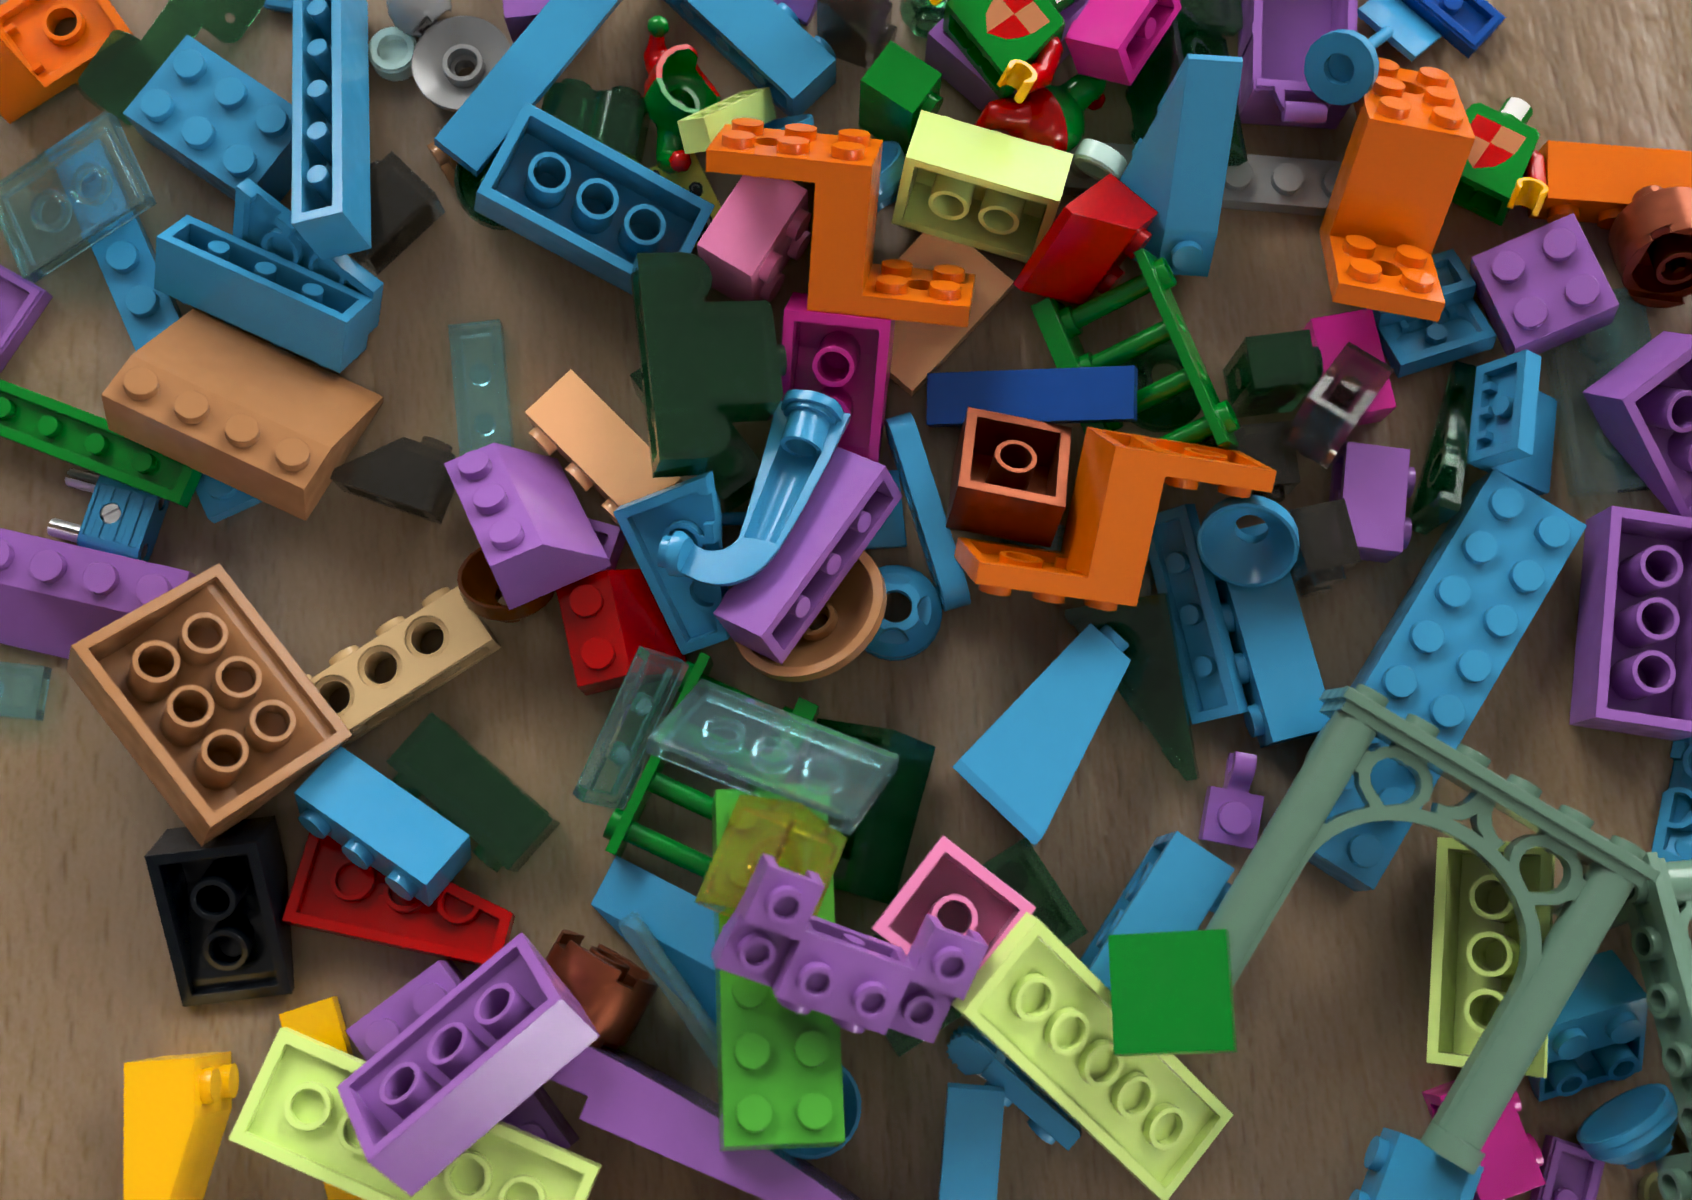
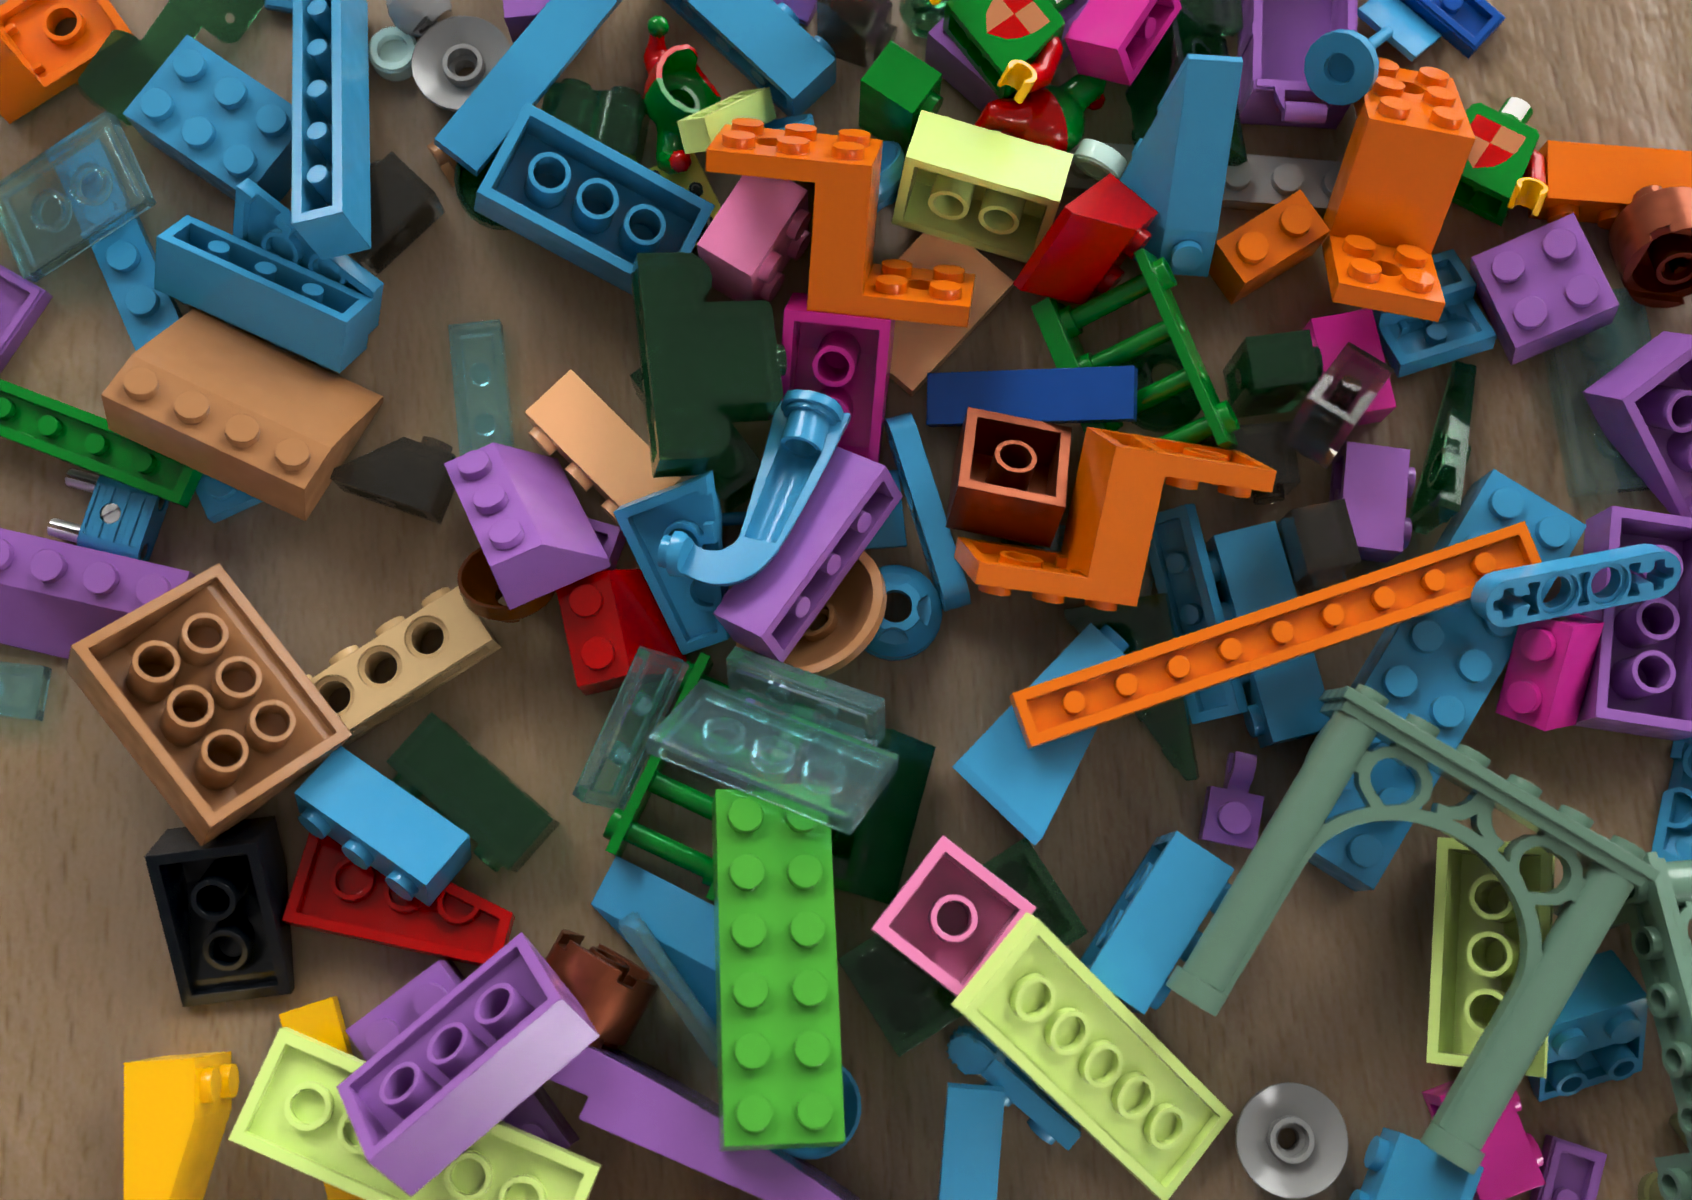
clear yellow slope [695,794,847,917] -> none
medium lavender bracket [711,853,989,1044] -> none
green tile [1108,929,1237,1057] -> none
dark azure piece [1197,494,1300,587] -> none
dark azure bracket [1467,349,1557,496] -> none
dark azure piece [1576,1083,1678,1170] -> none
none -> clear light blue tile [726,646,885,748]
none -> orange plate [1009,521,1542,749]
none -> orange brick [1209,189,1330,305]
none -> light grey dish [1235,1082,1348,1199]
none -> dark azure beam [1470,543,1681,627]
none -> dark pink brick [1495,614,1604,731]

